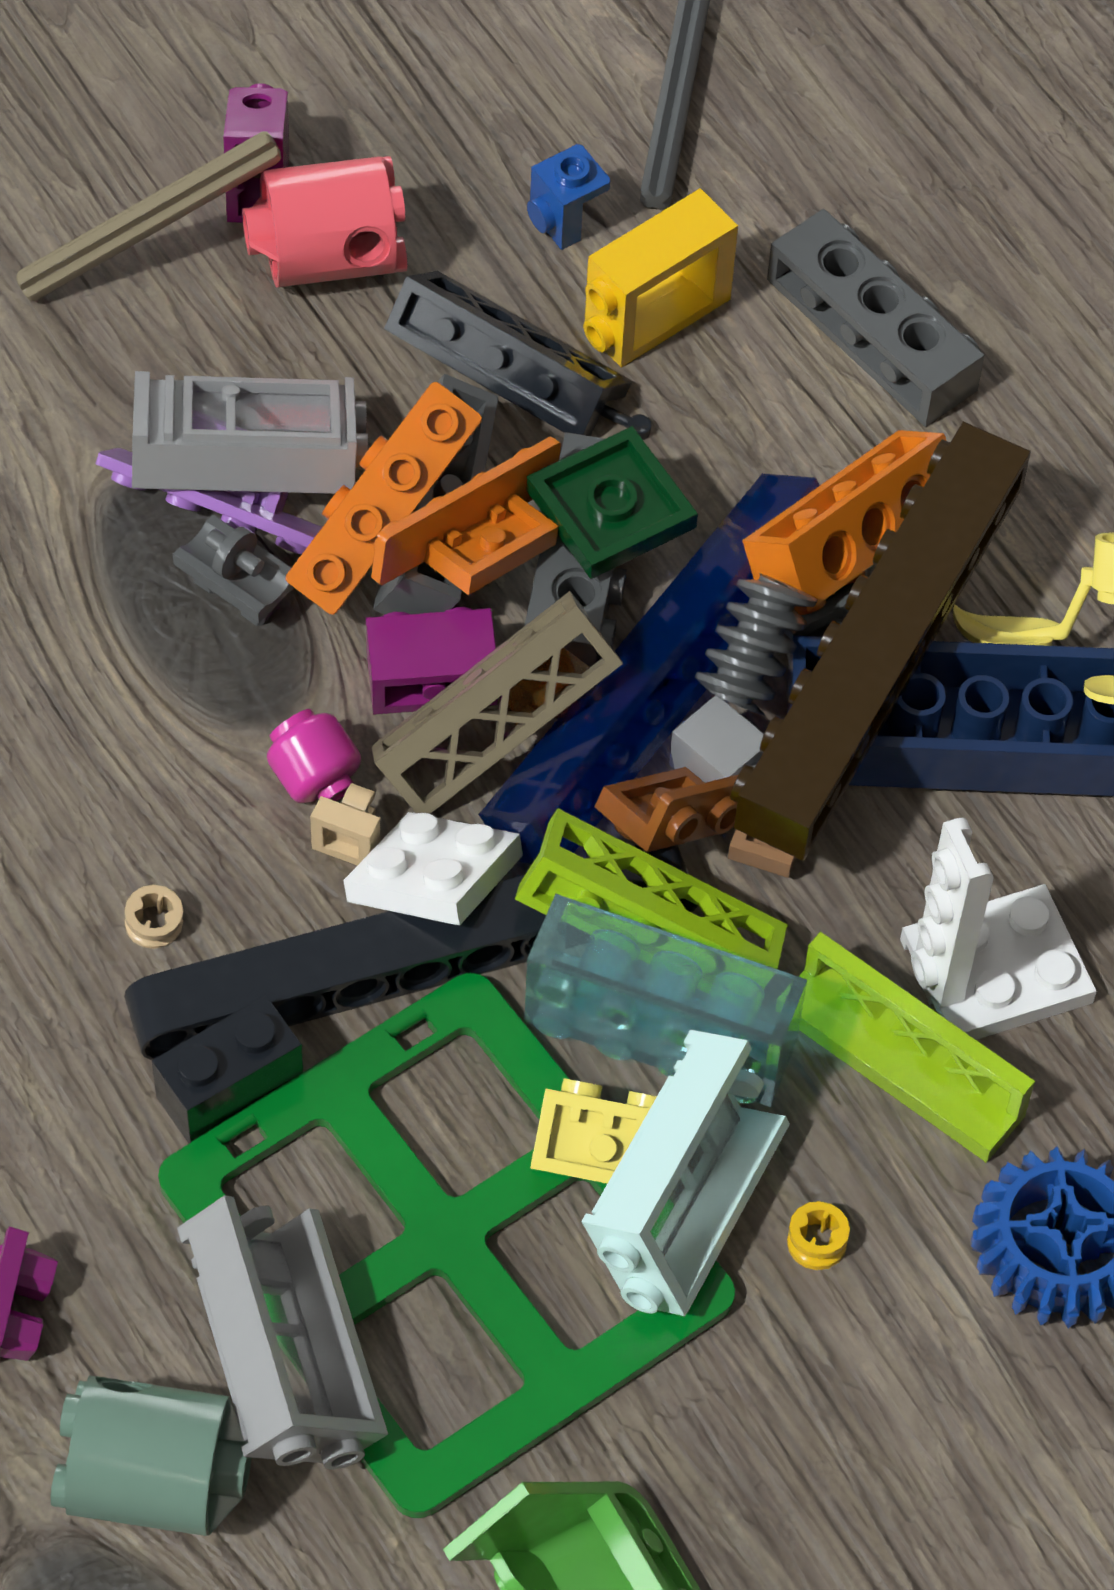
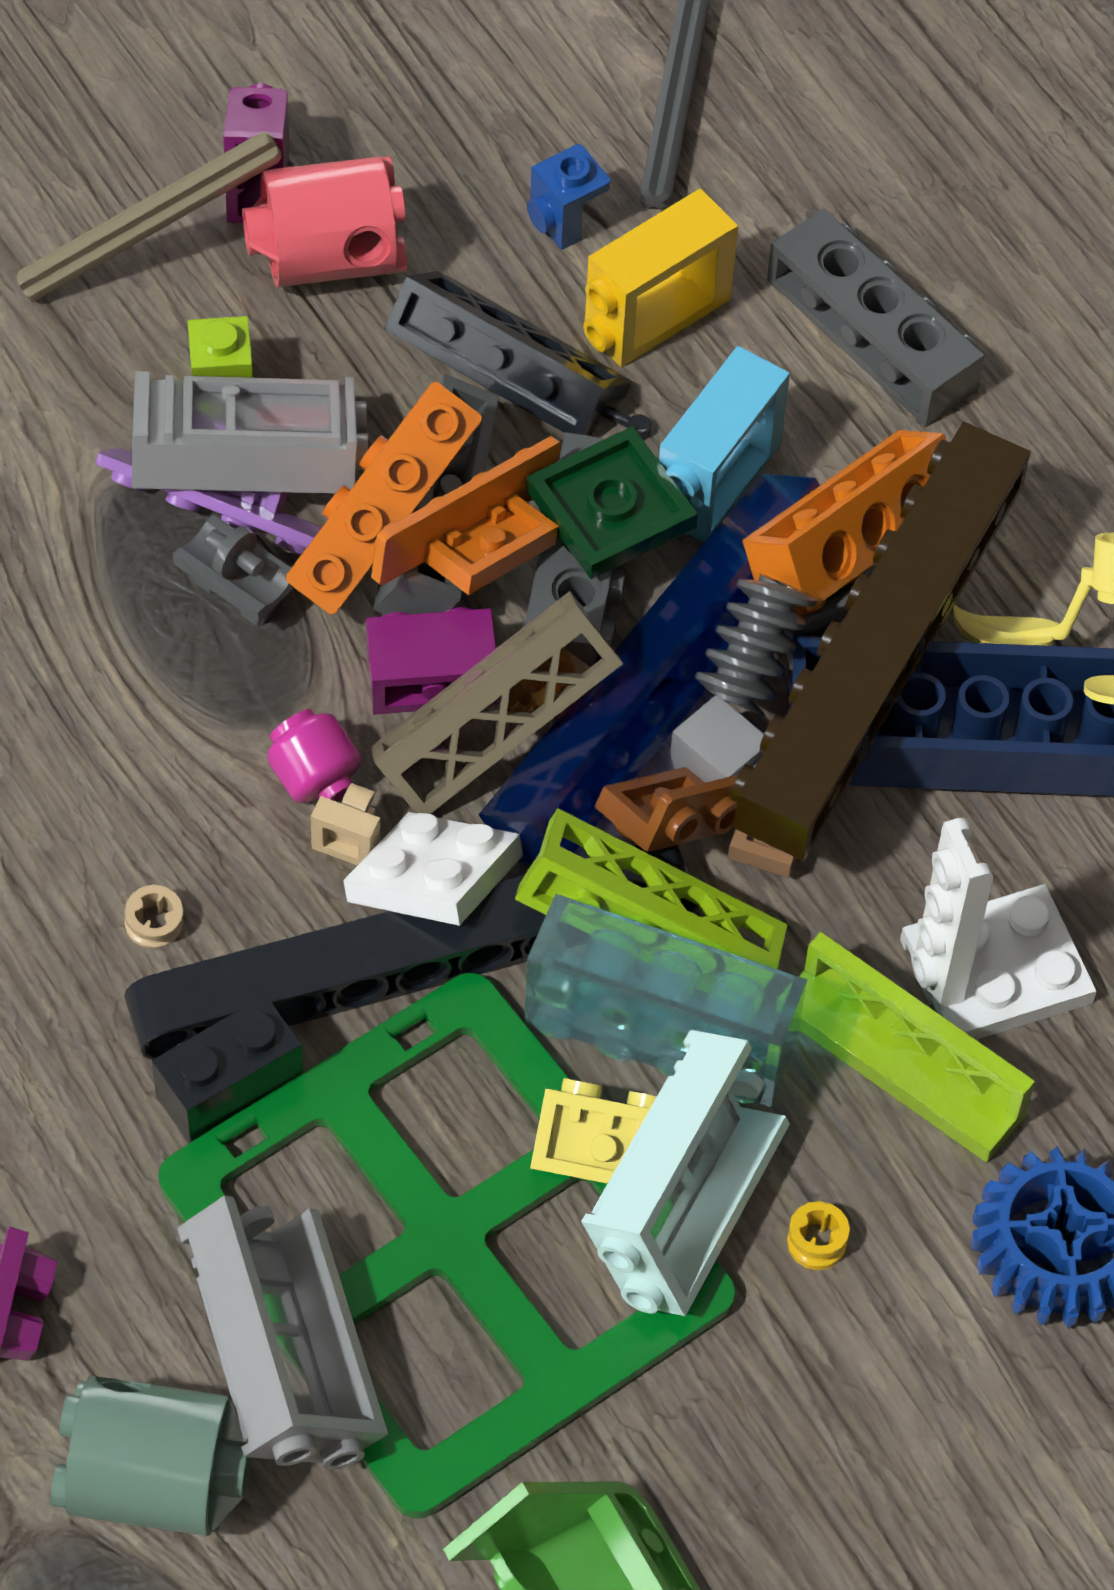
none -> lime brick [188,316,253,378]
none -> medium azure window [659,345,790,544]

